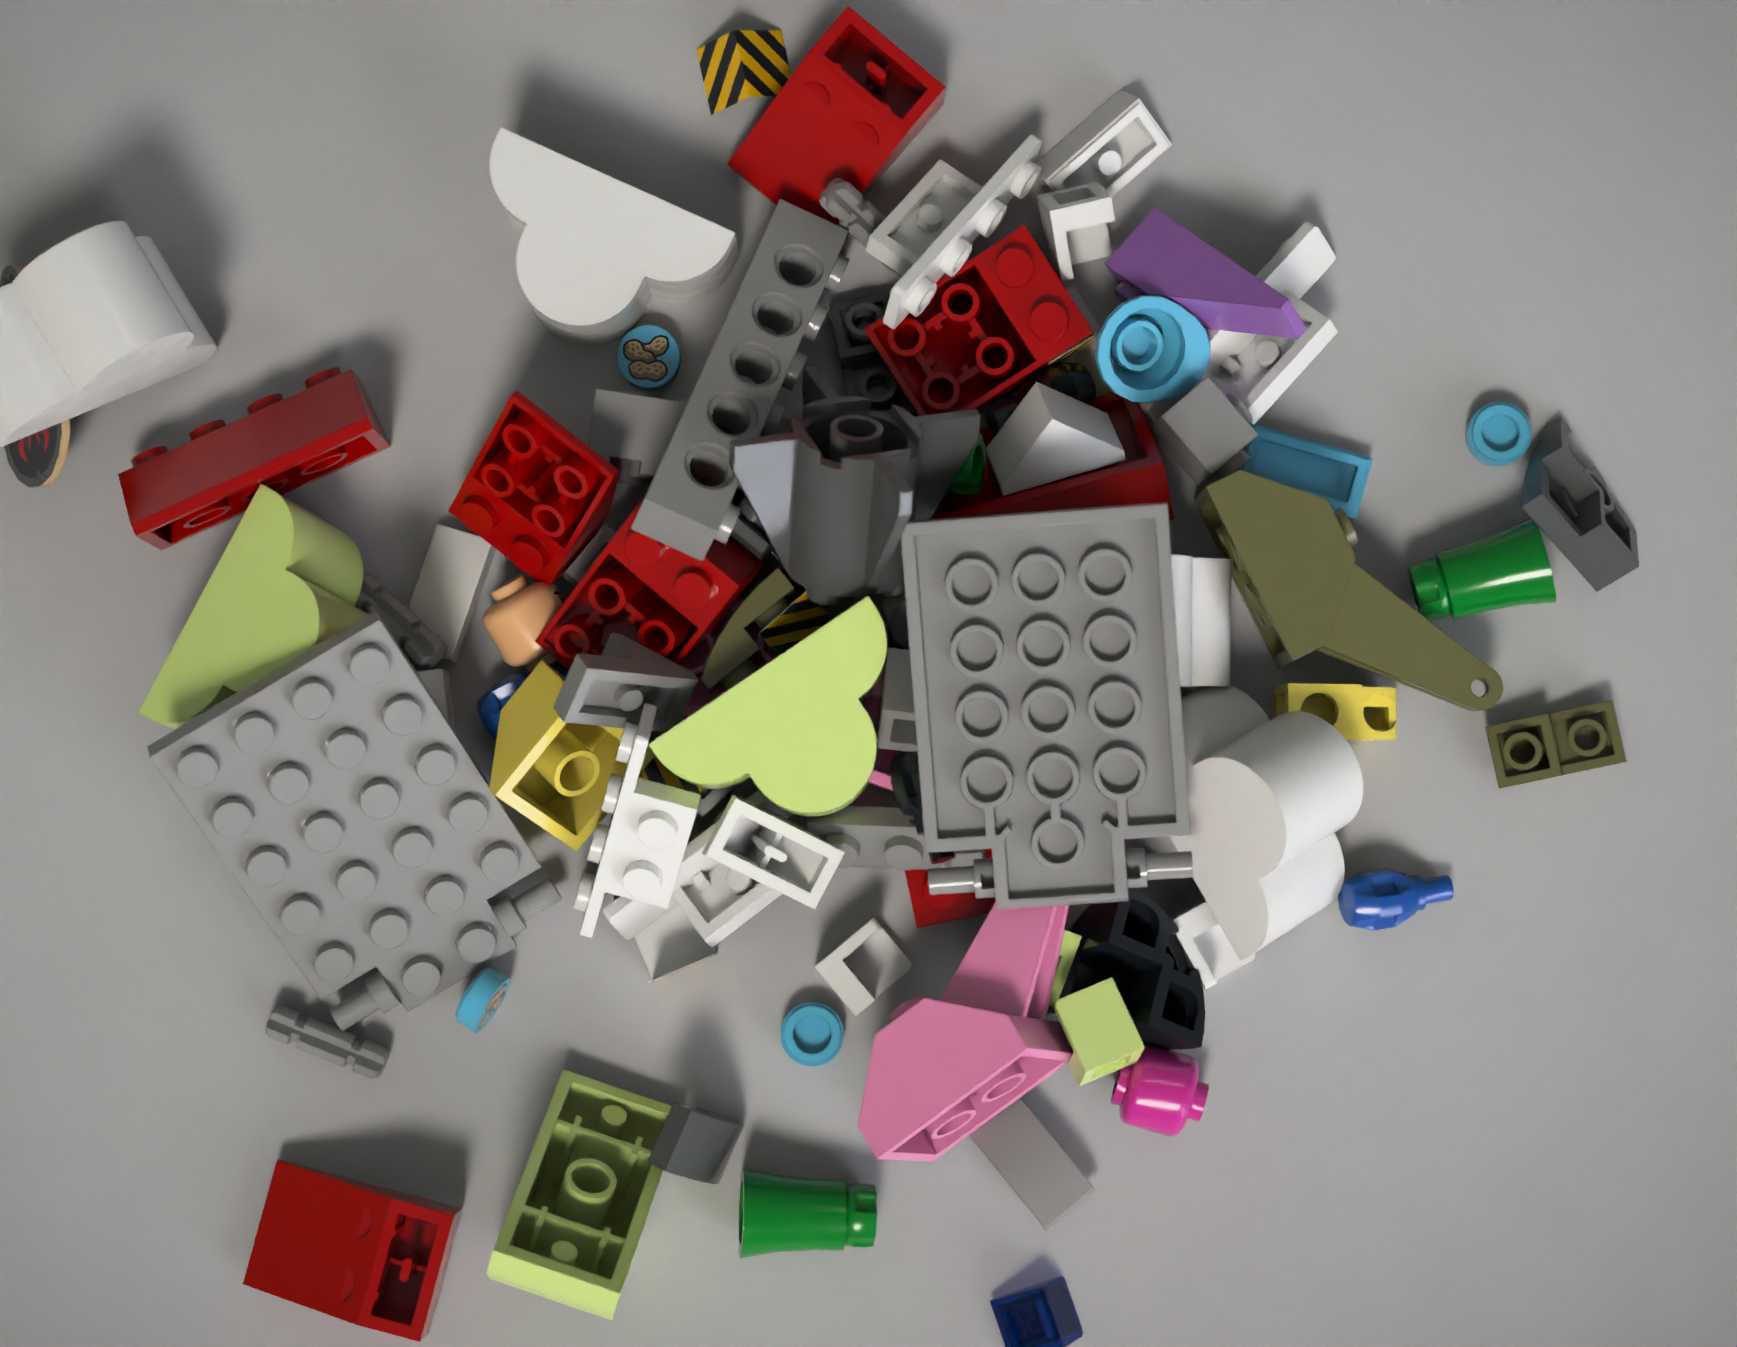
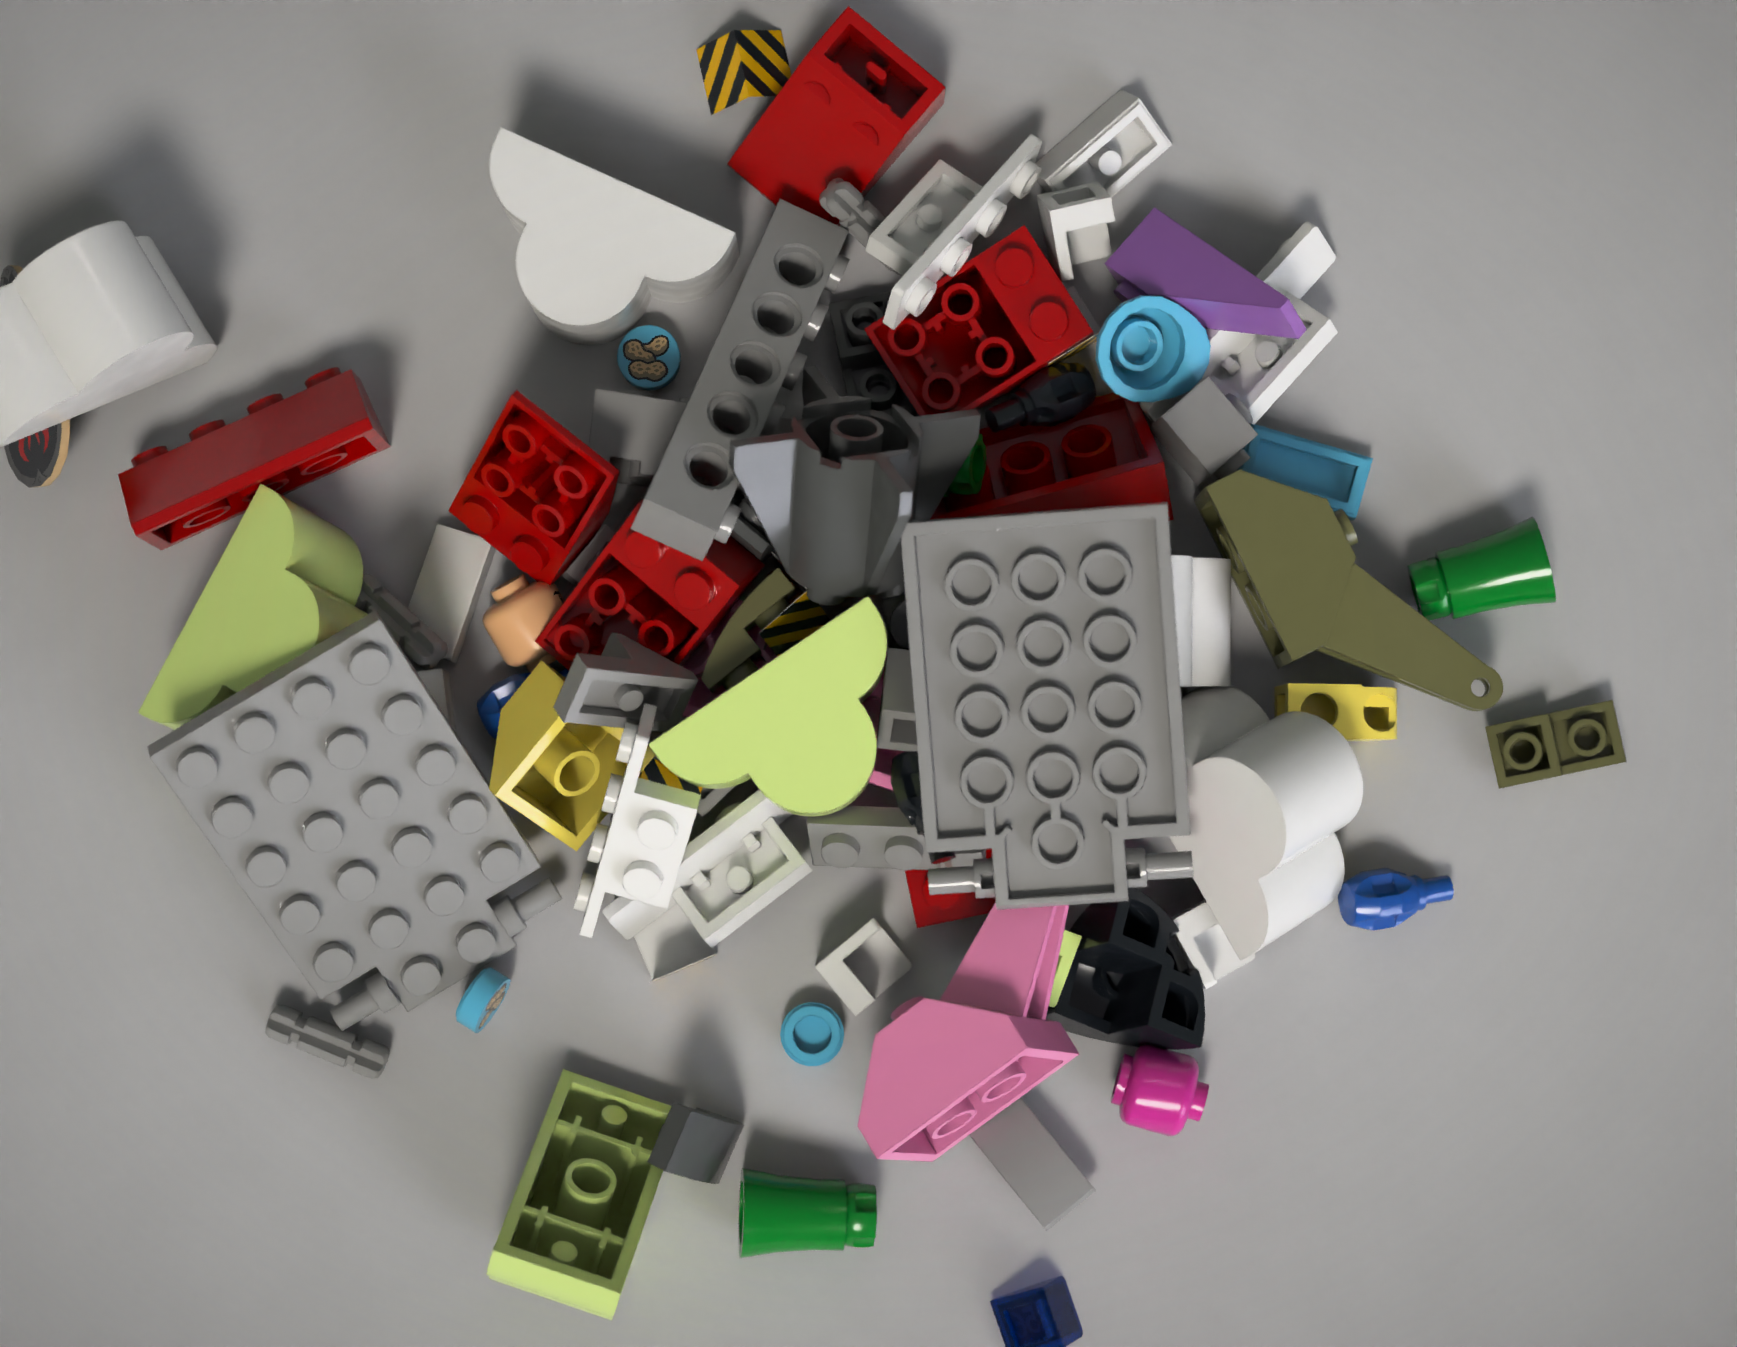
red slope [243,1159,463,1342] -> none
white slope [702,795,845,909] -> none
white slope [986,382,1126,496] -> none
yellowish green panel [1054,977,1145,1087] -> none
medium azure tile [1465,402,1532,467] -> none
dark grey slope [1521,417,1639,592] -> none

